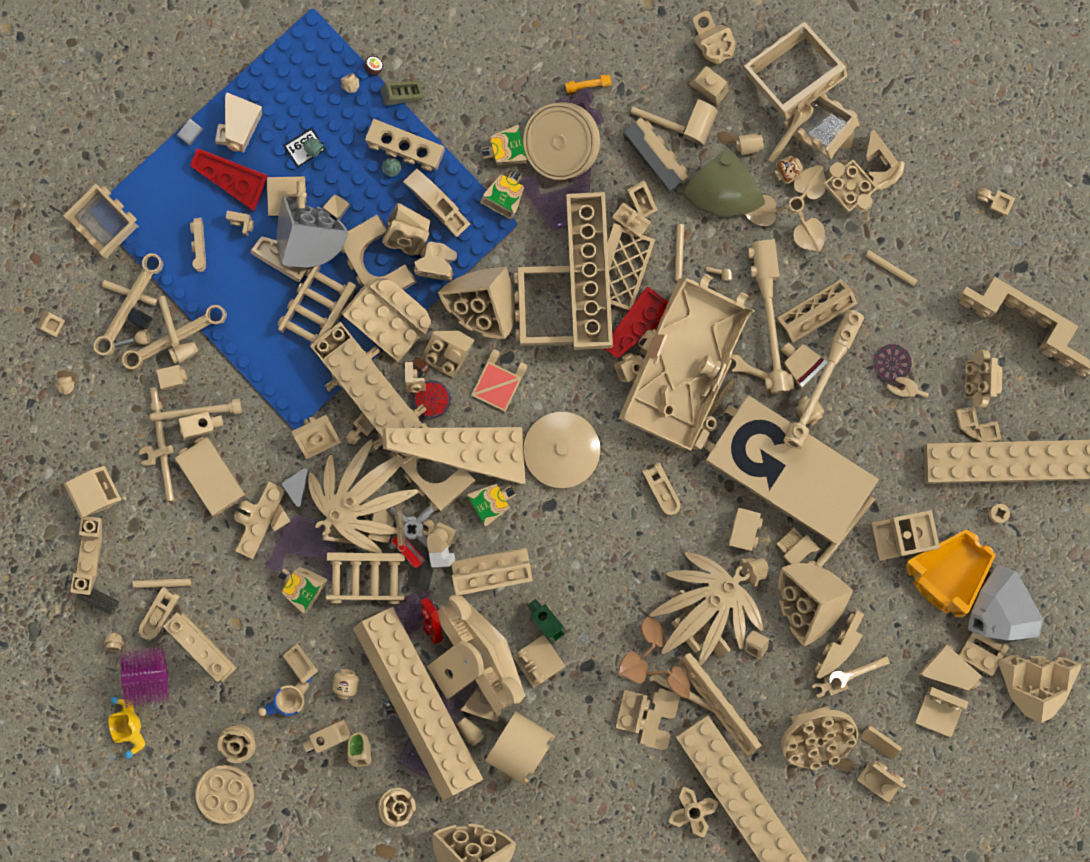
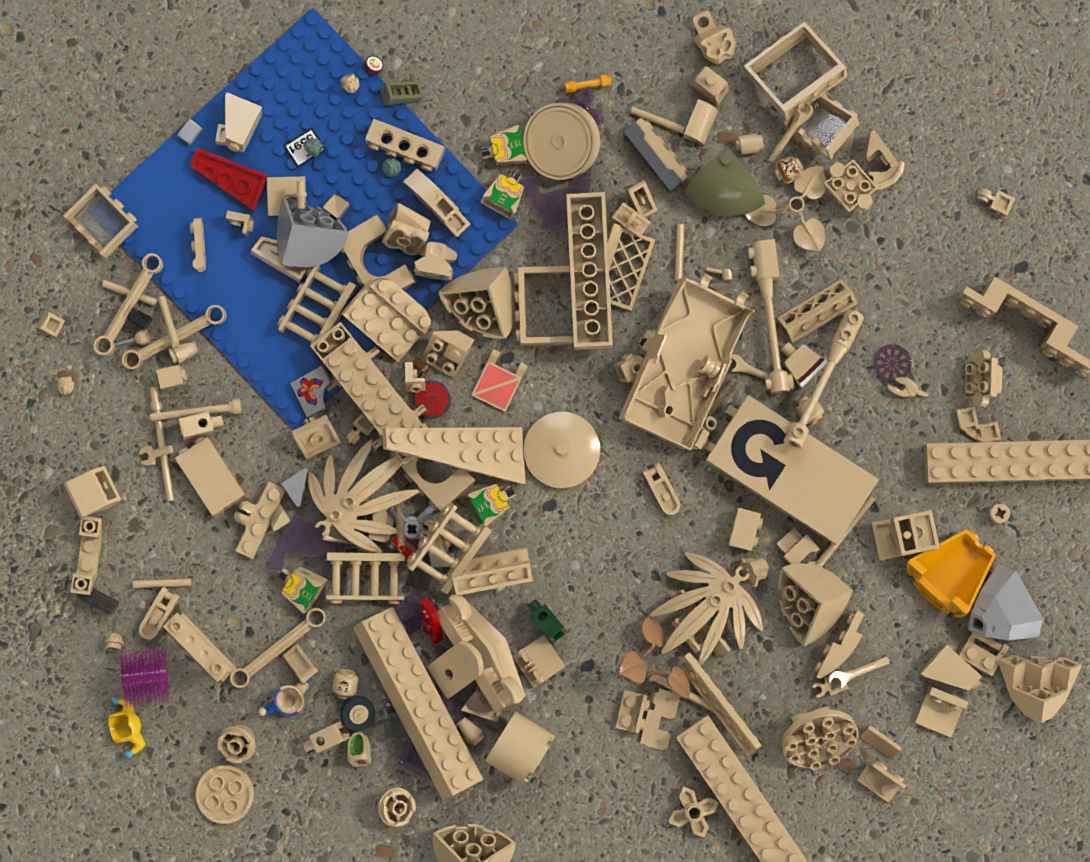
red wing [604,286,668,359] -> none
tan slope [744,631,769,659] -> none
tan bar [865,250,917,286] -> none
none -> tan piece [230,608,327,688]
none -> light grey tile [290,366,333,417]
none -> black wheel [340,696,375,731]
none -> tan fence [407,502,491,594]

